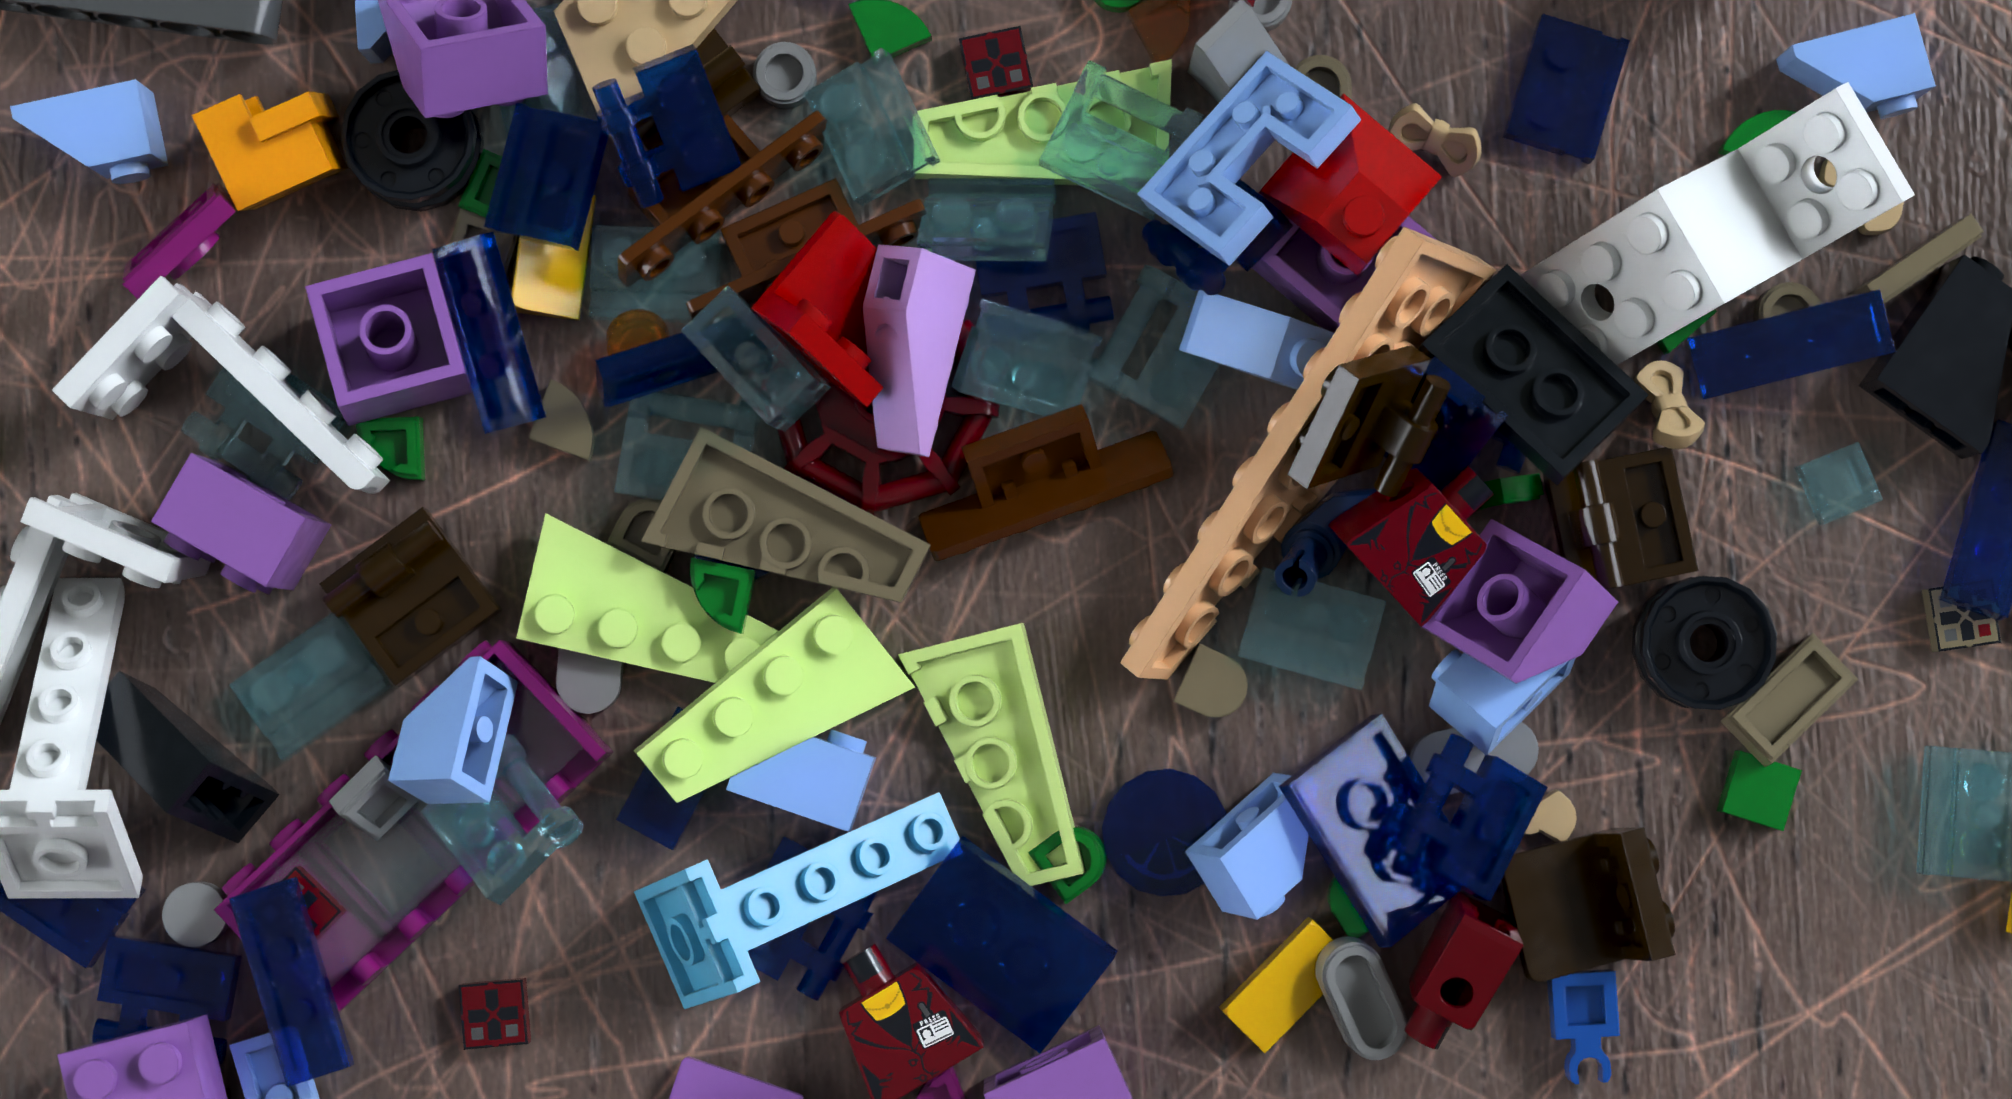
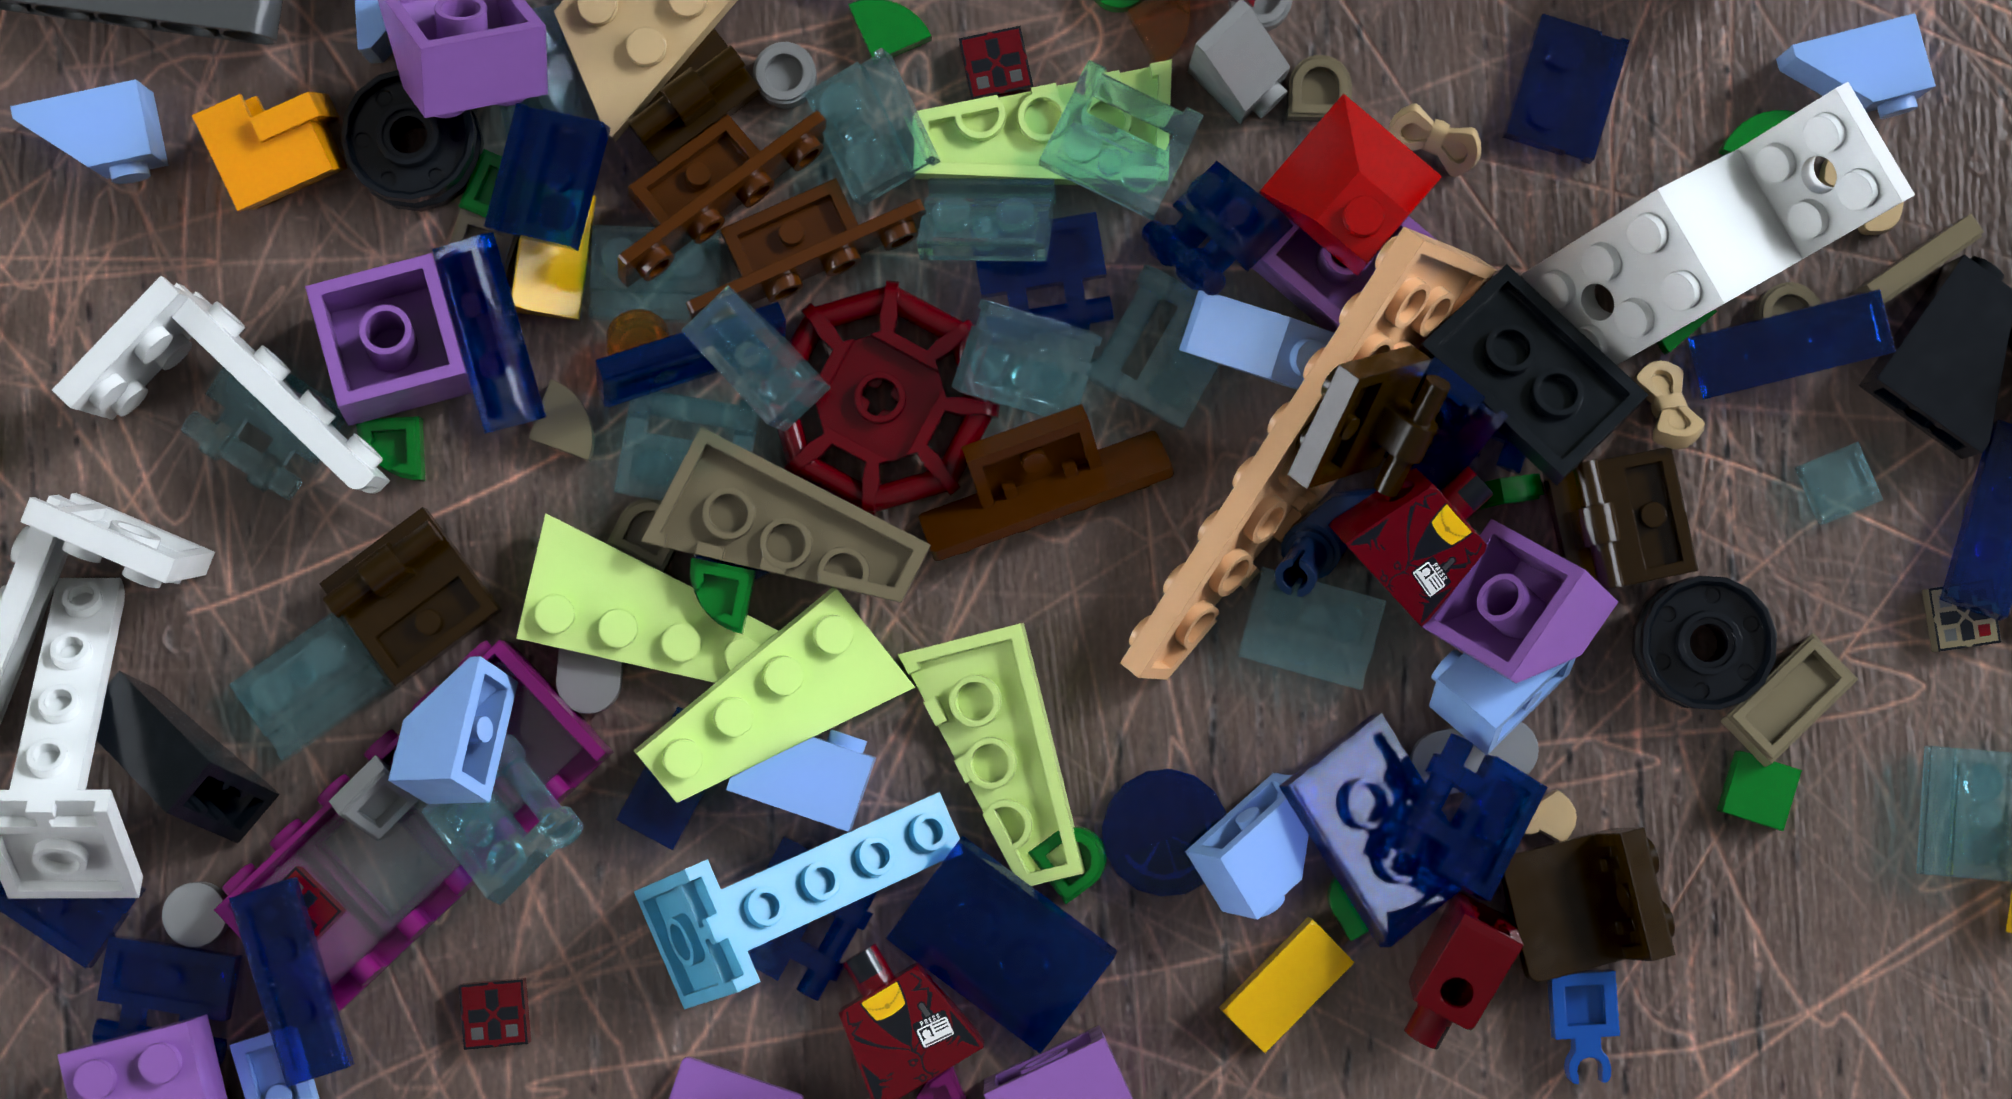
magenta piece [122,183,236,299] -> none
medium lavender brick [151,453,331,595] -> none
clear blue plate [592,44,741,208] -> none
red bracket [751,211,884,407] -> none
lavender slope [863,244,976,457] -> none
light blue plate [1137,51,1361,266] -> none
dark tan tile [1172,643,1248,718] -> none
light grey tile [1315,936,1408,1060] -> none

